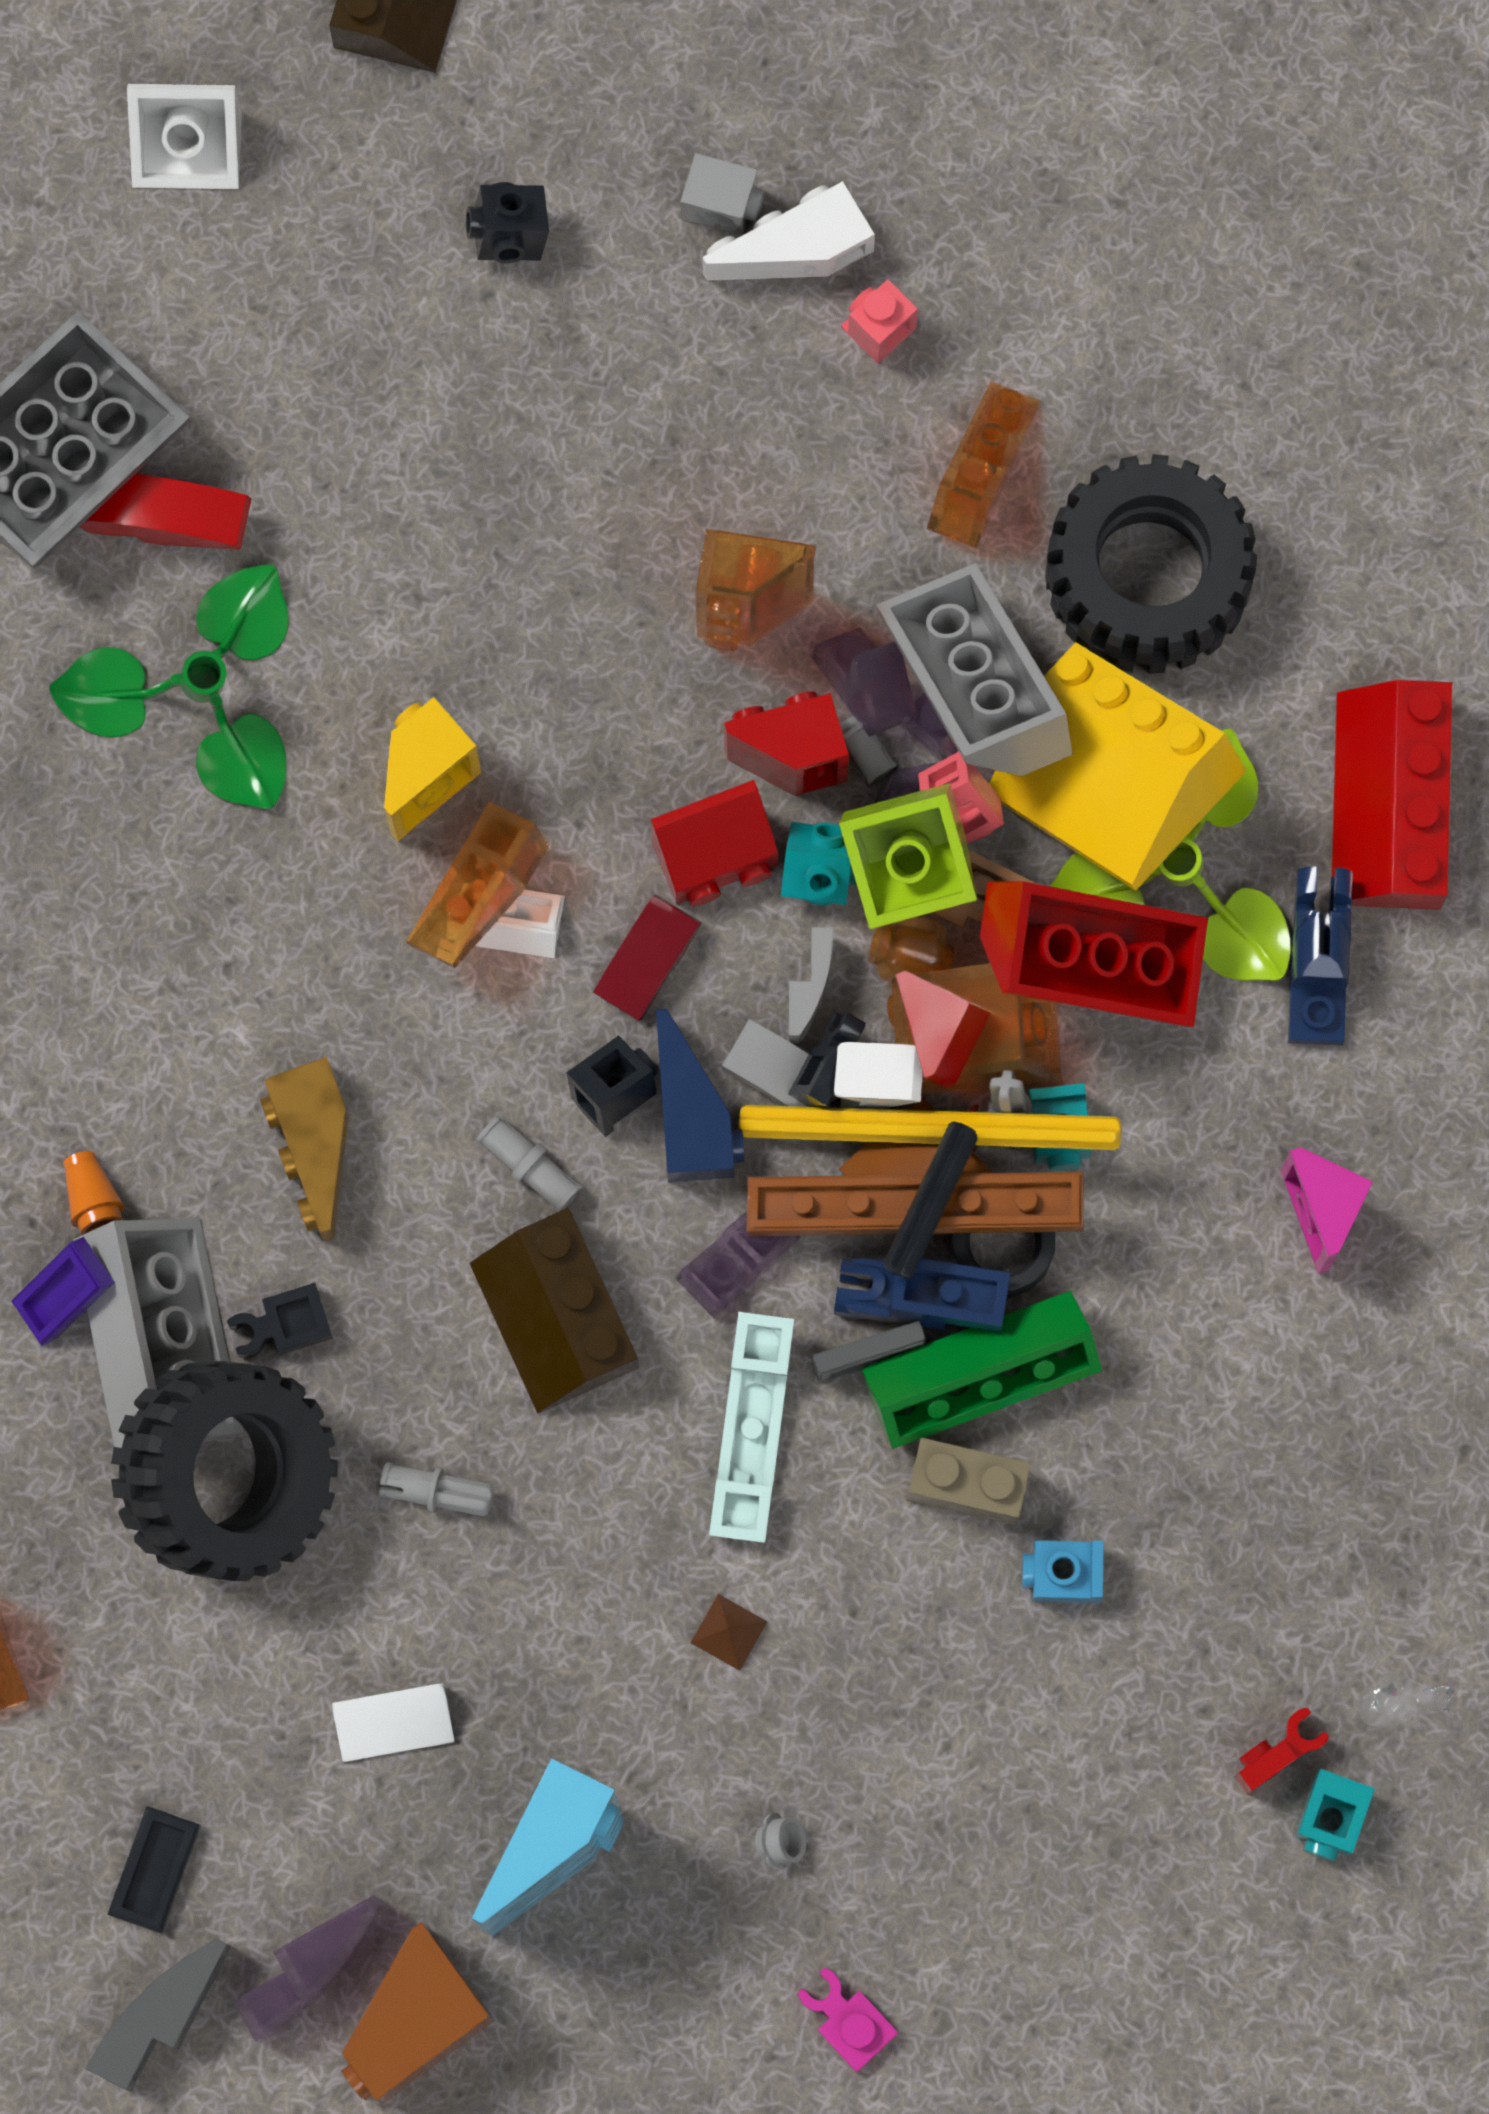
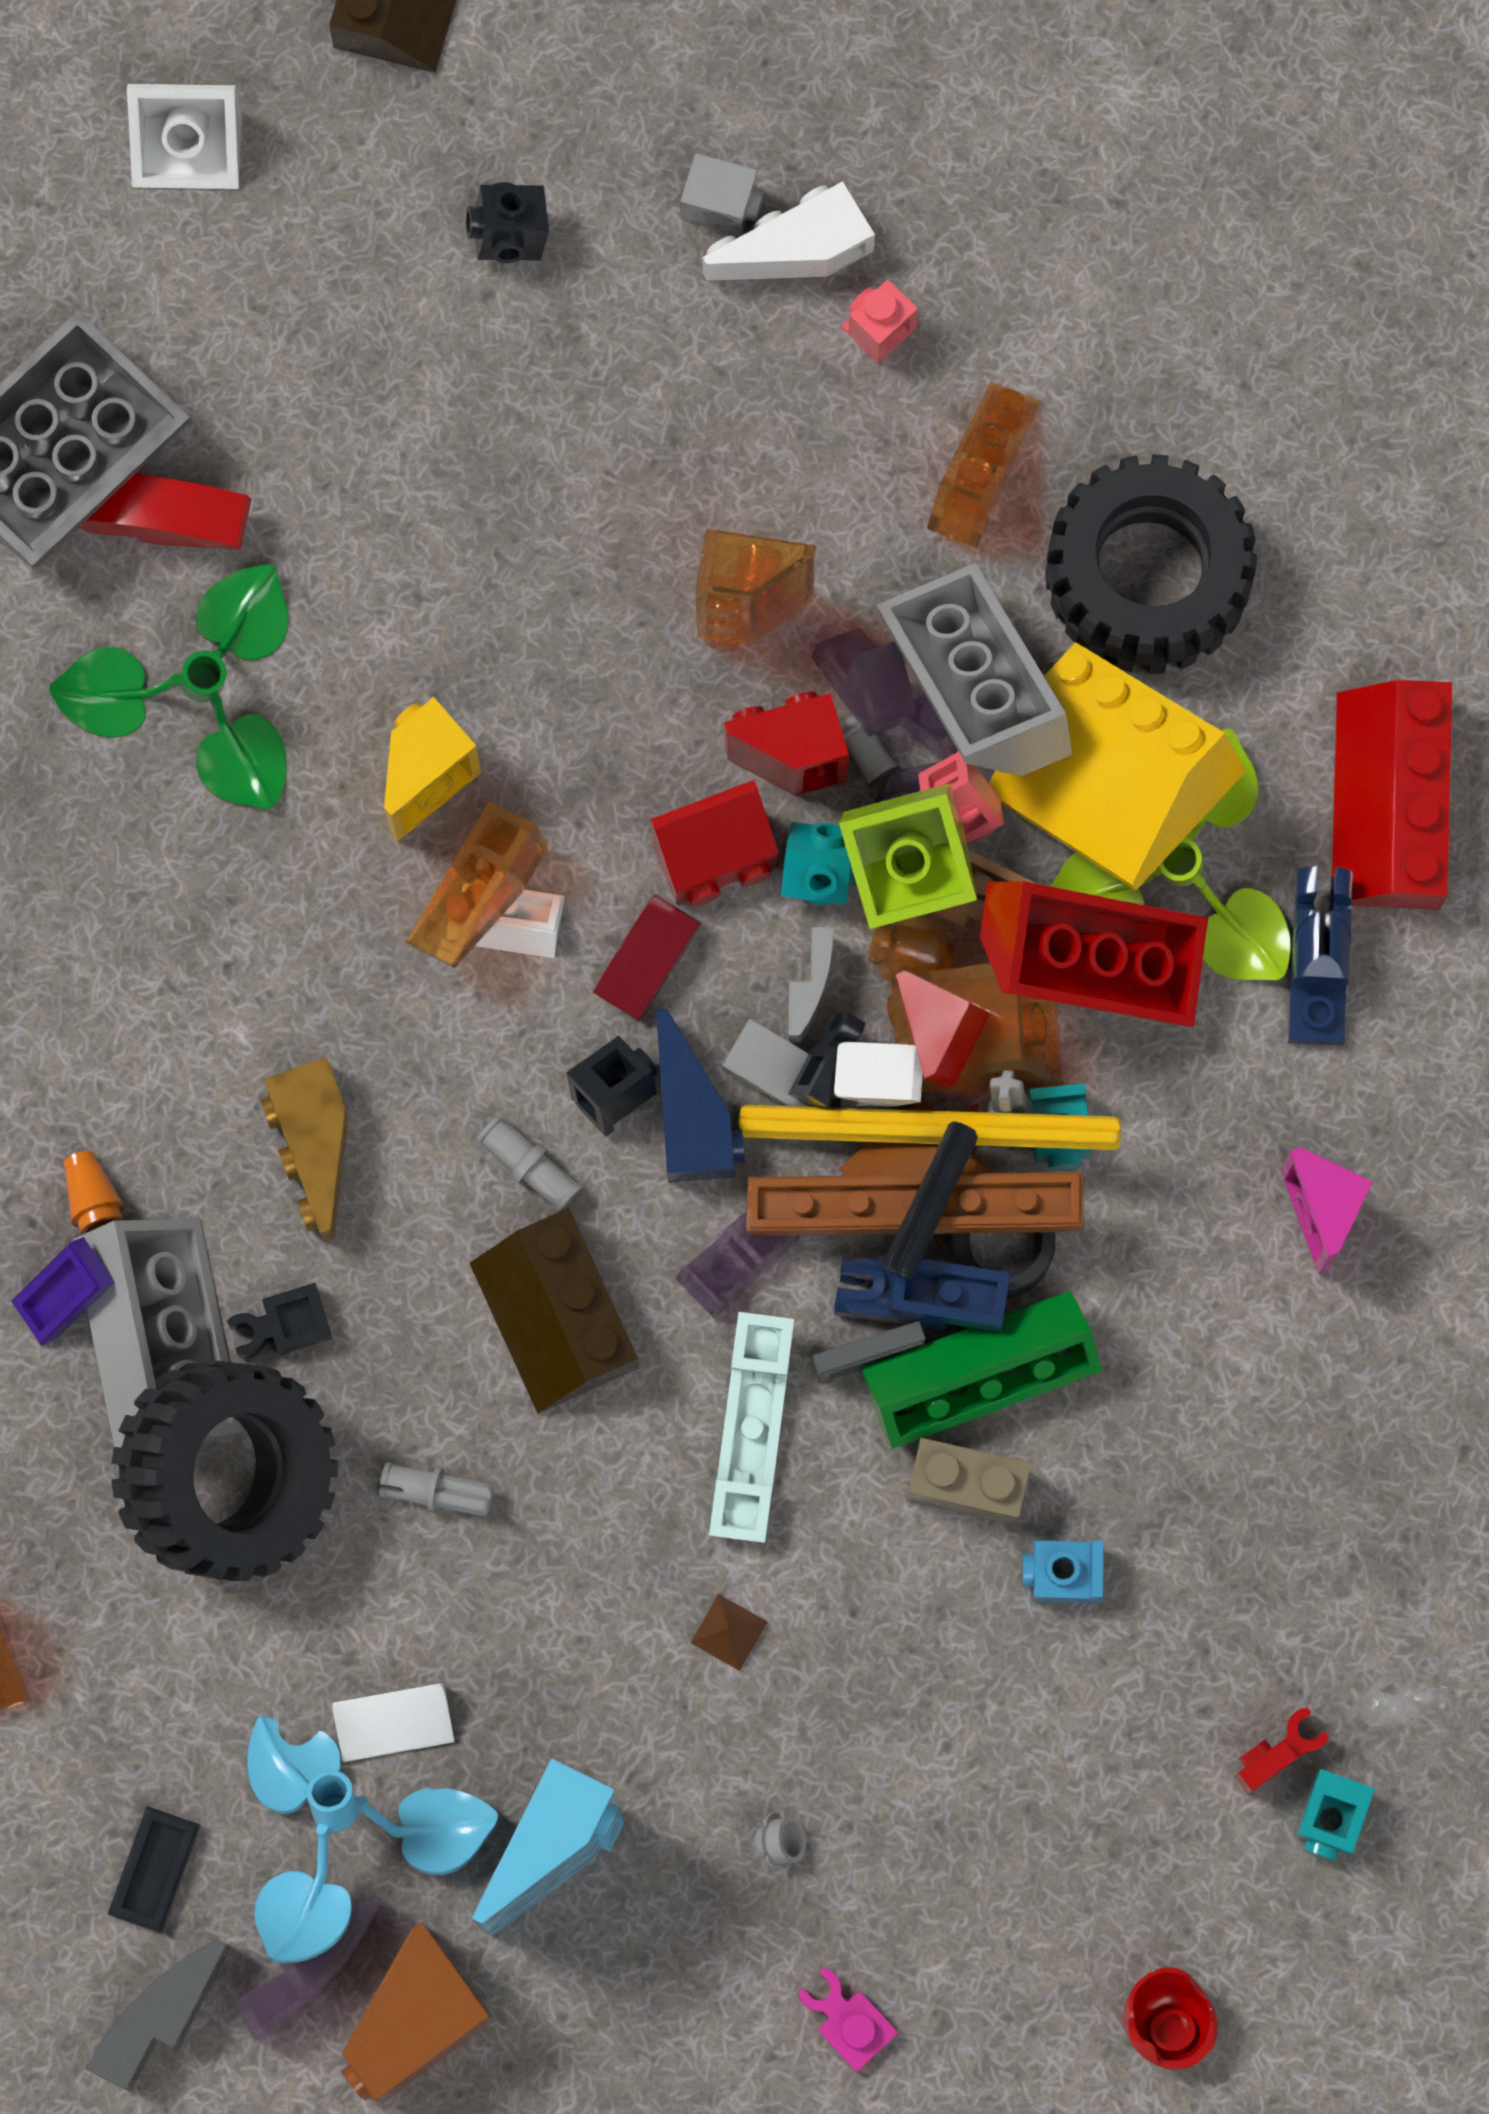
none -> medium azure plant [247,1715,498,1963]
none -> red hair [1122,1967,1219,2069]

